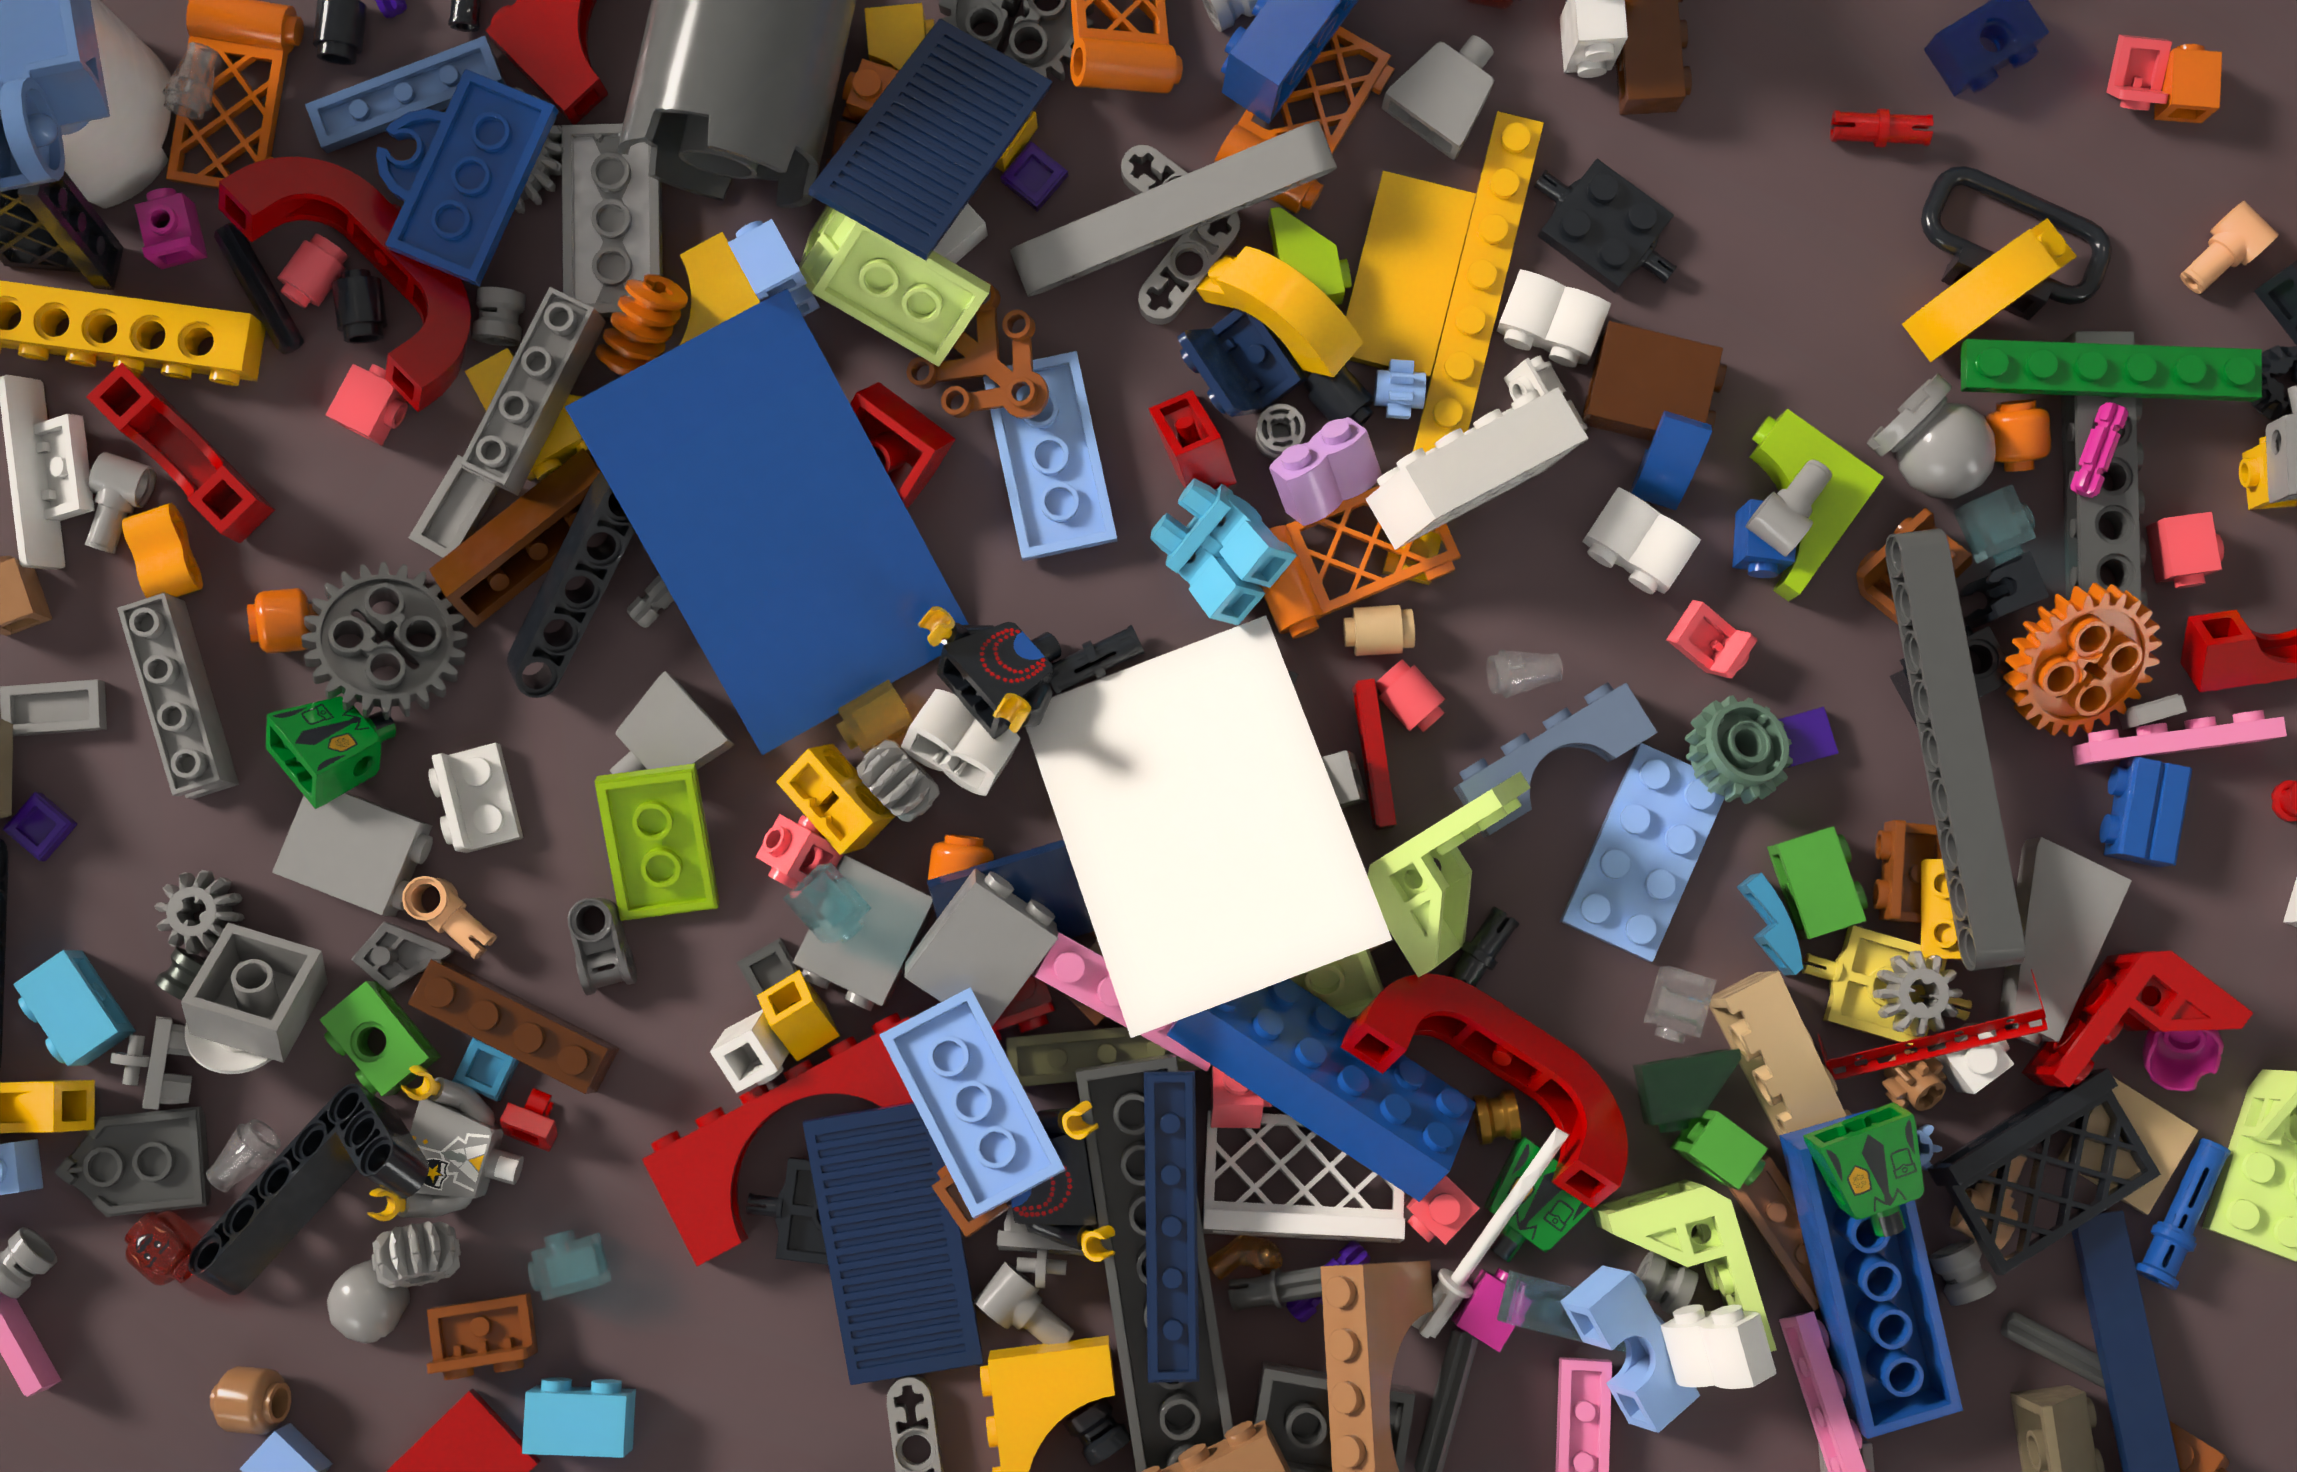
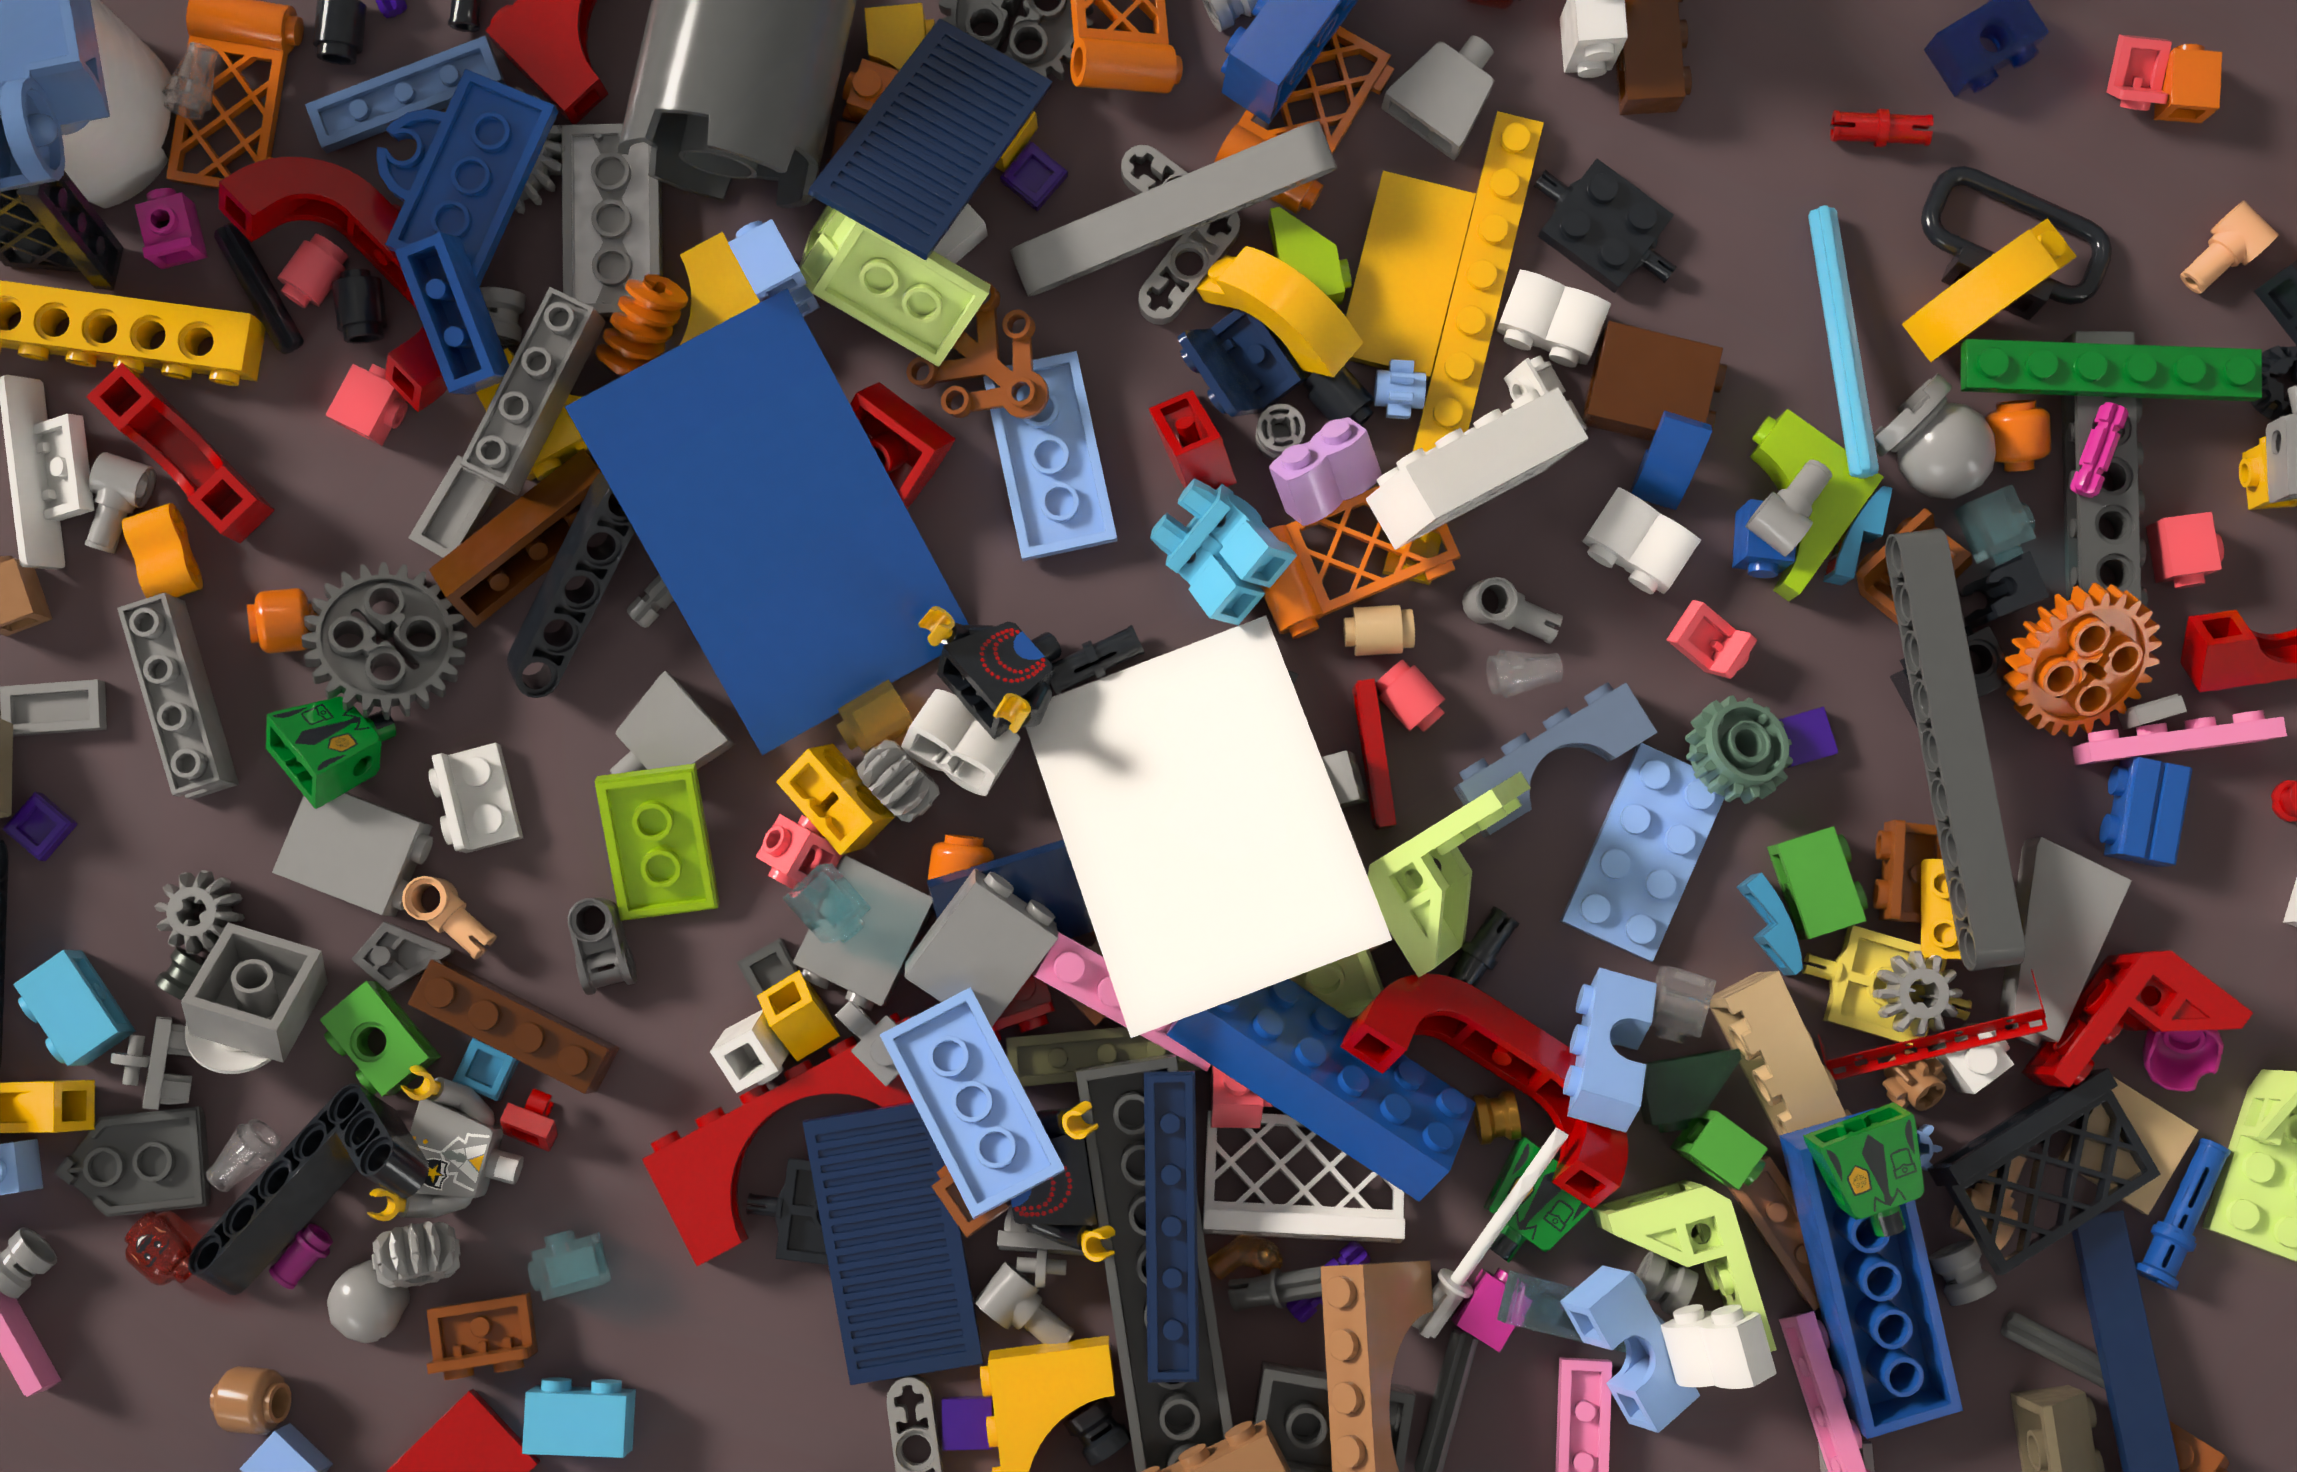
coral brick [1404,1176,1480,1245] -> none
none -> magenta pin [269,1223,333,1289]
none -> blue brick [395,232,509,395]
none -> light grey plate [835,1001,899,1086]
none -> dark purple tile [942,1396,993,1451]
none -> light grey pin [1462,577,1563,644]
none -> light blue arch [1563,967,1657,1133]
none -> medium azure axle [1808,205,1879,479]
none -> dark azure slope [1823,486,1893,586]

